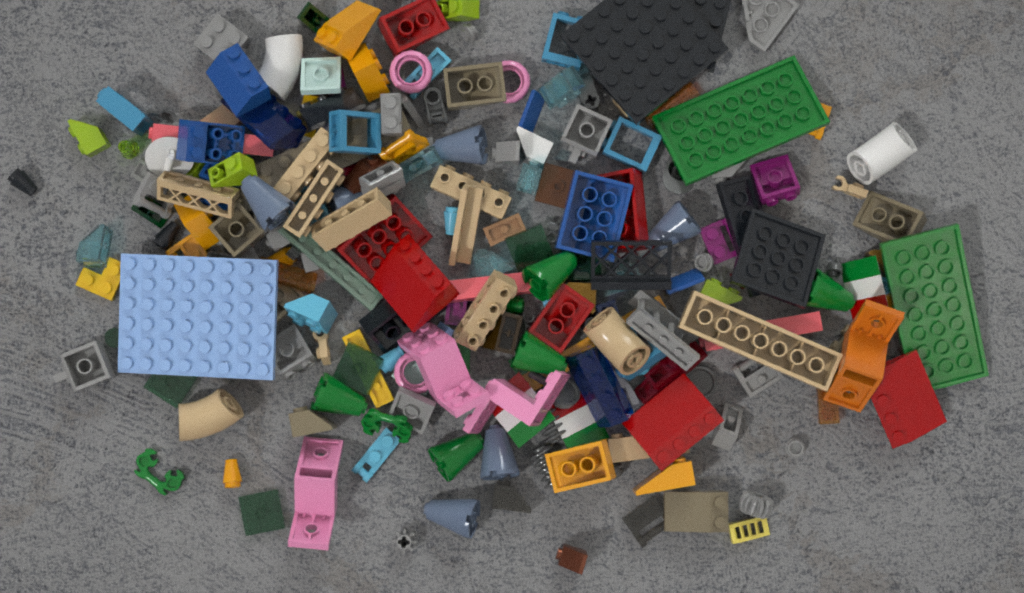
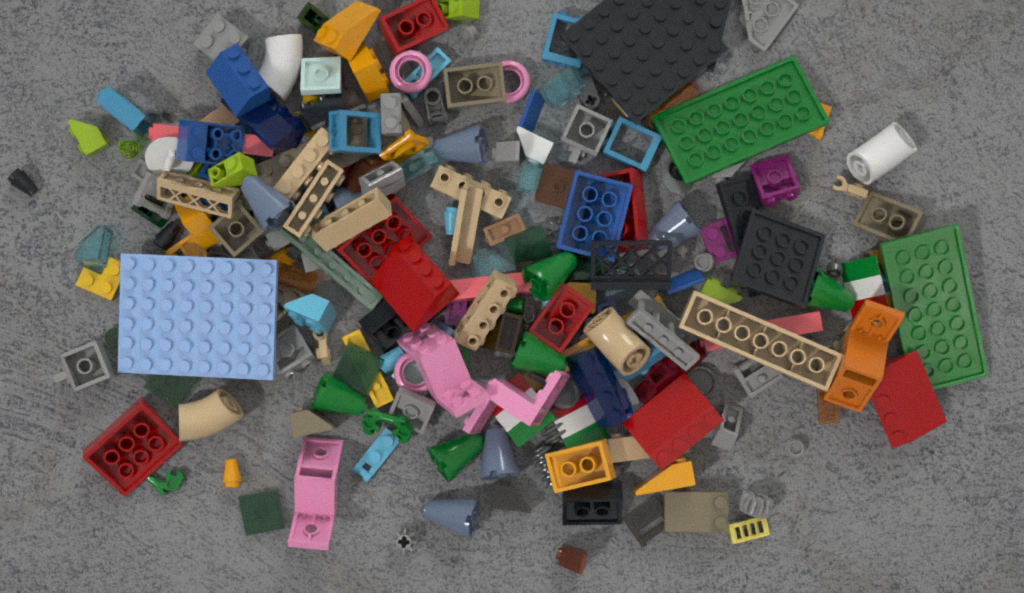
none -> red slope [83,397,184,497]
none -> black slope [562,480,623,525]

